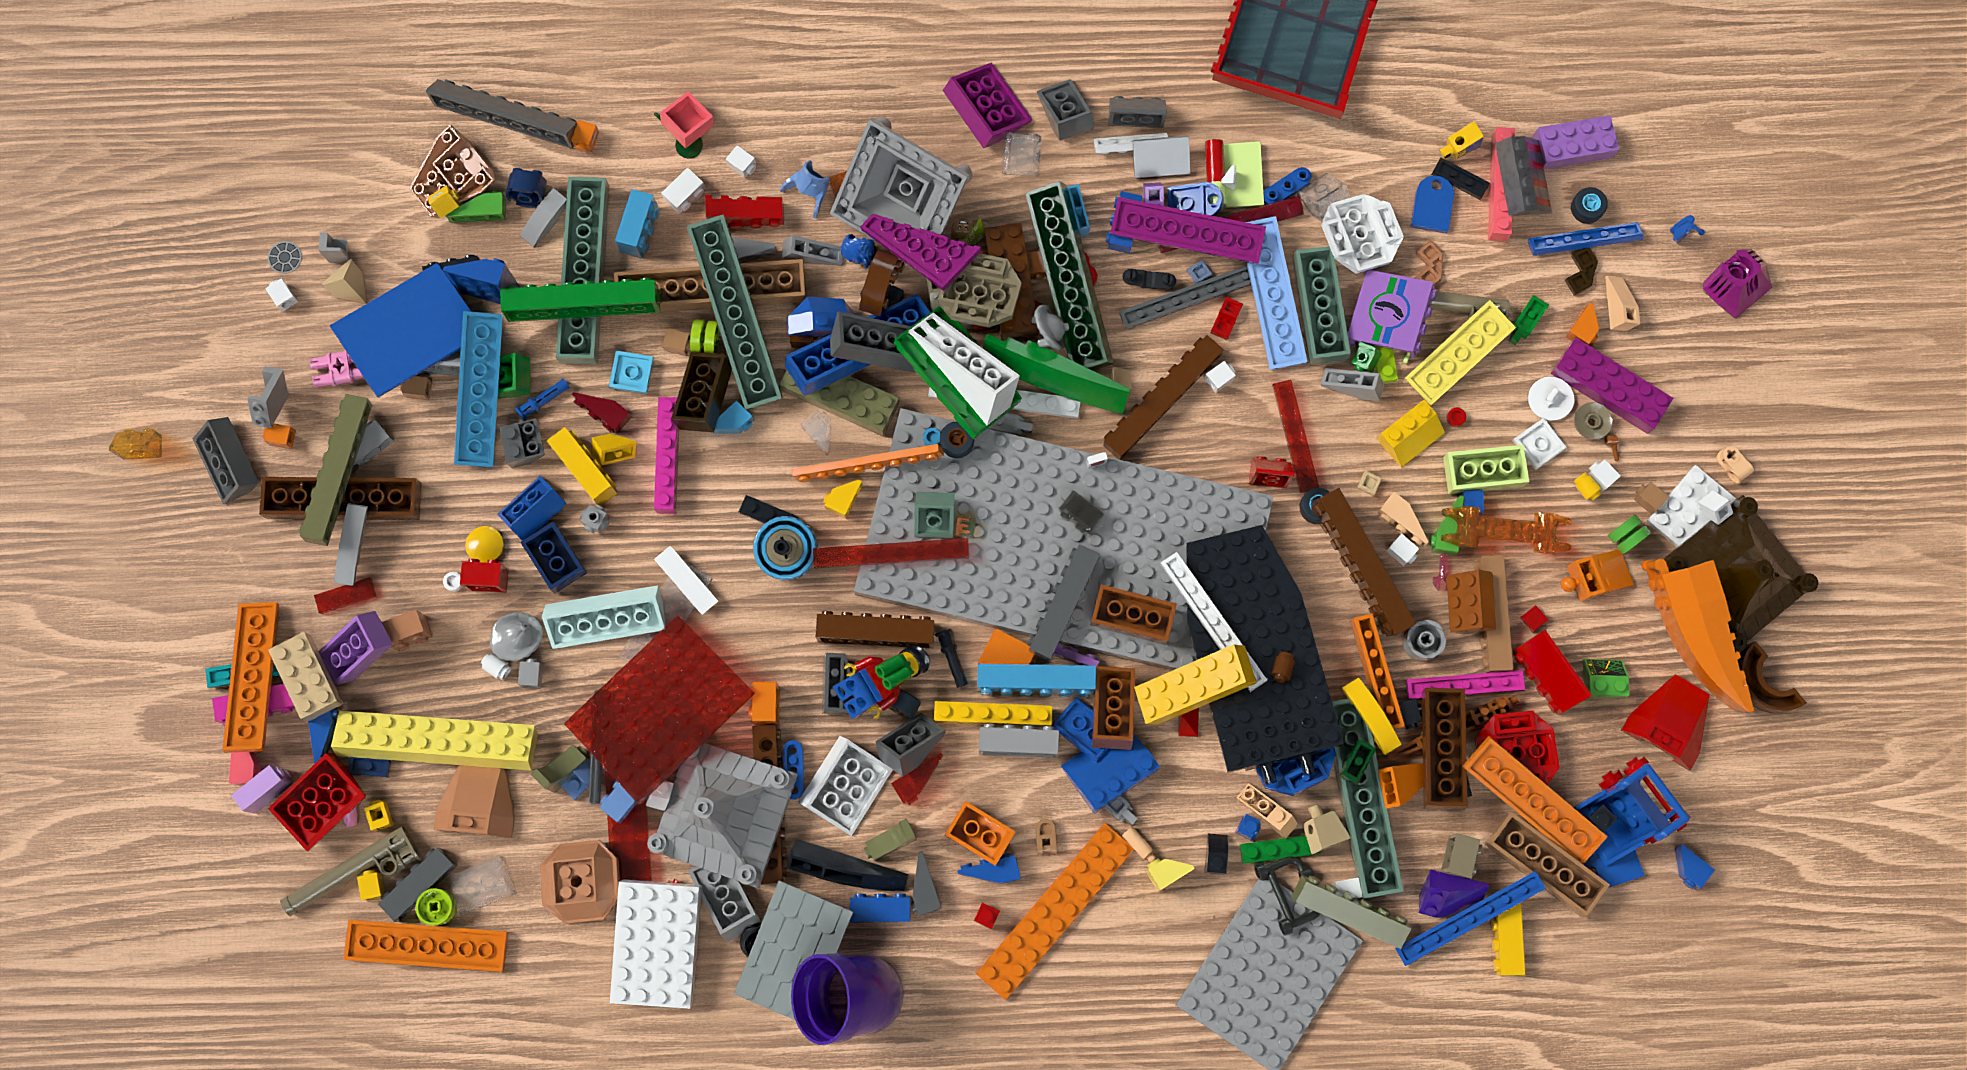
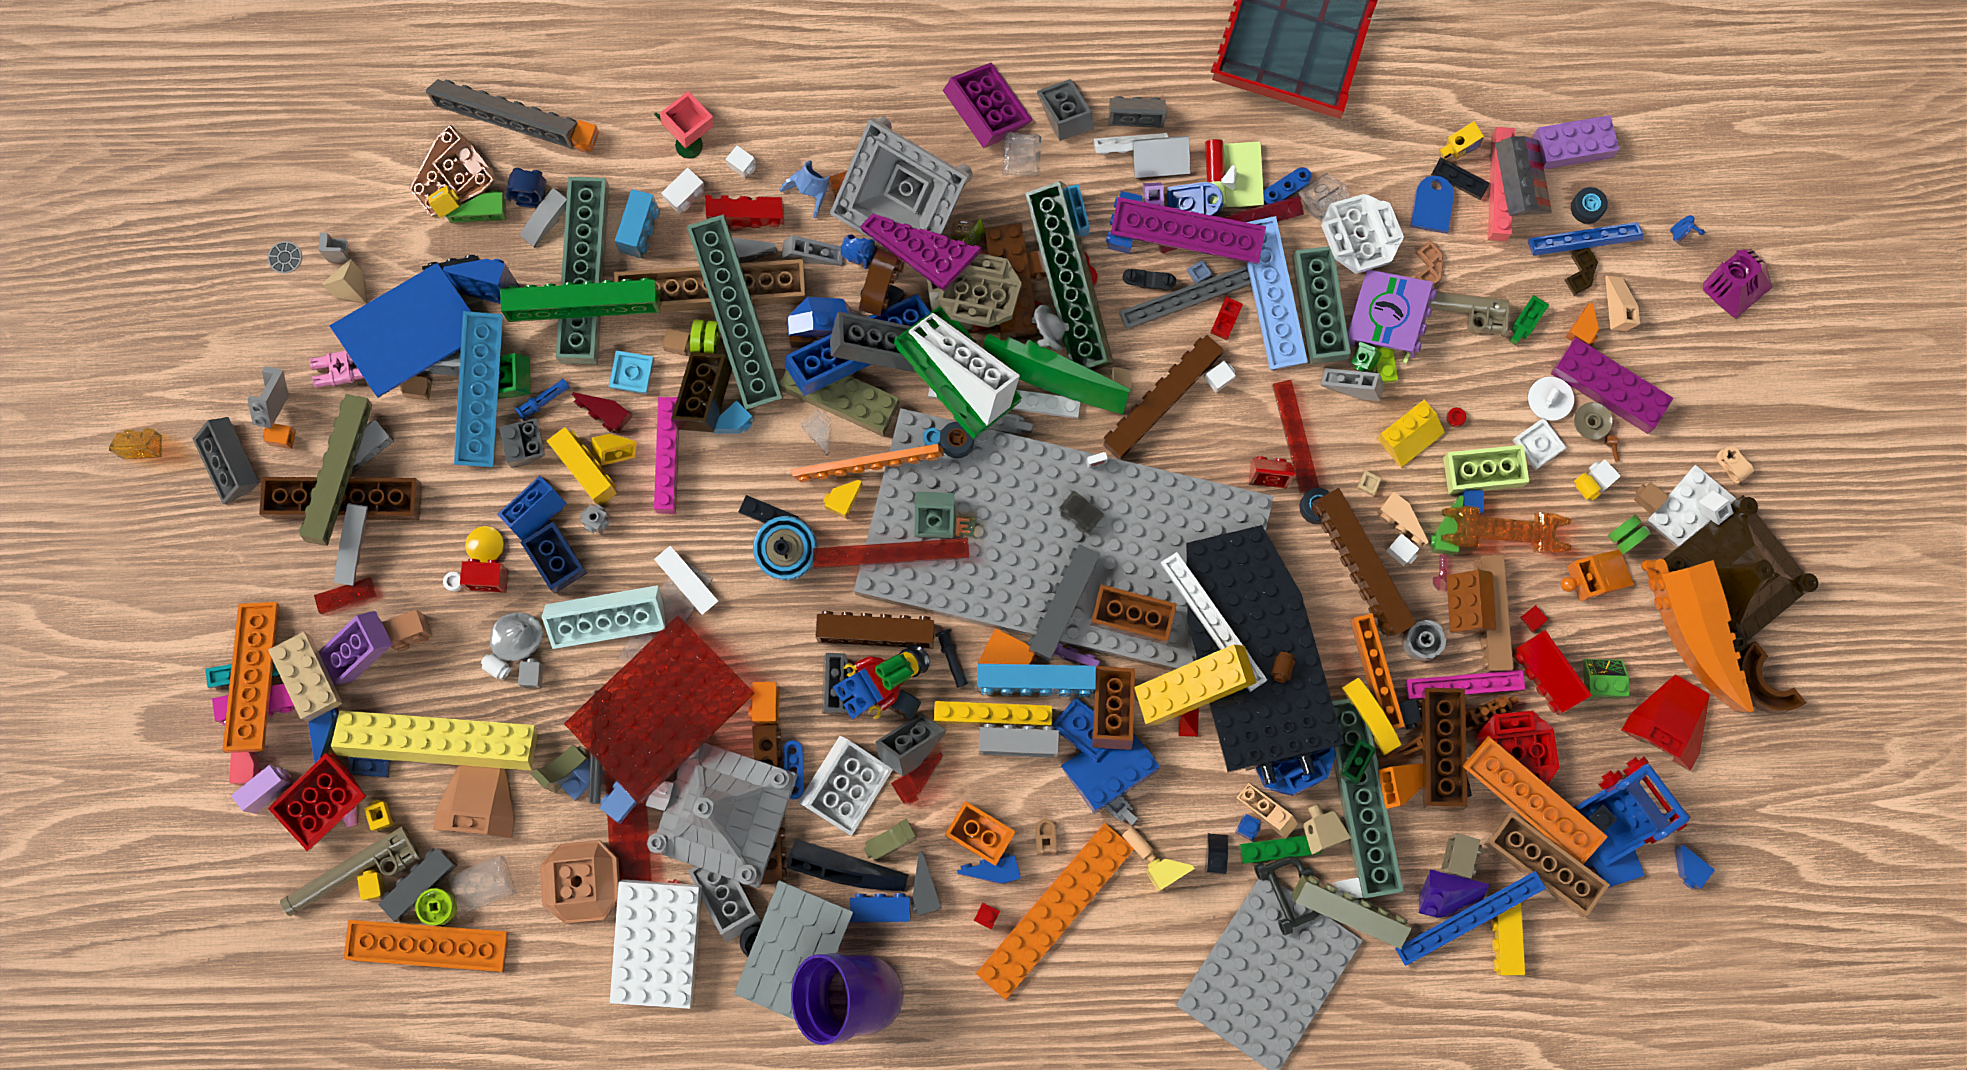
white brick [265,279,298,312] -> none
light yellow plate [1405,300,1516,406] -> none

